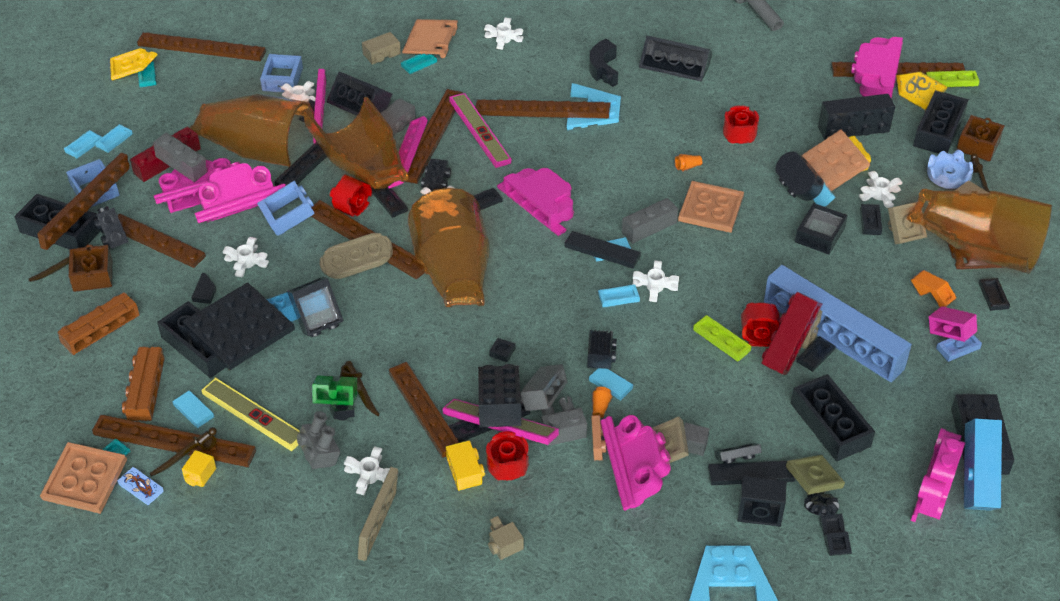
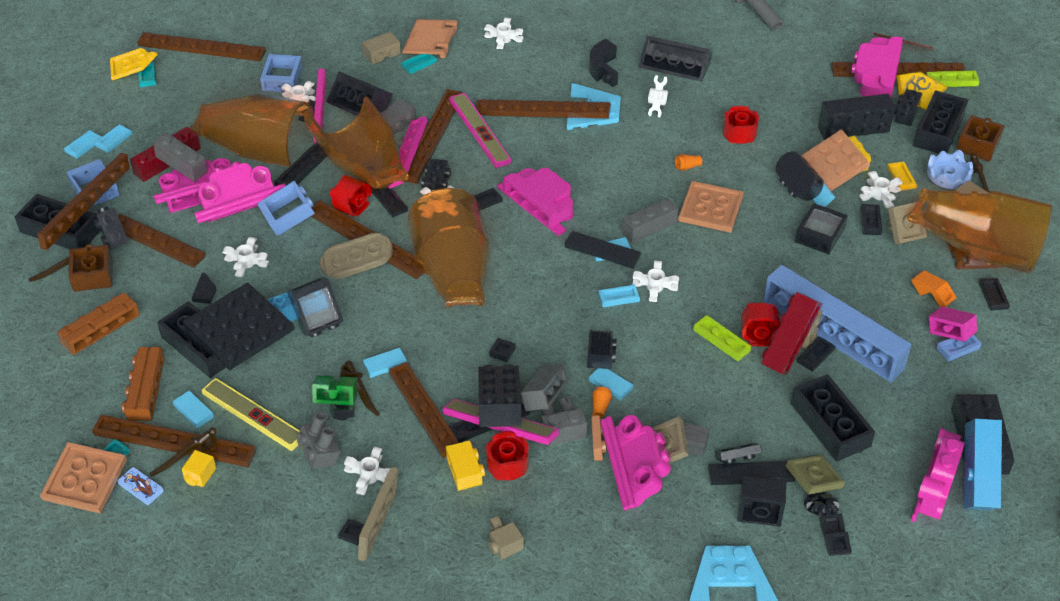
none -> black tile [338,518,365,546]
none -> medium azure tile [363,348,407,378]
none -> white pin [648,75,668,118]
none -> clear red piece [873,33,934,51]
none -> yellow tile [887,162,917,190]
none -> black brick [894,89,923,126]

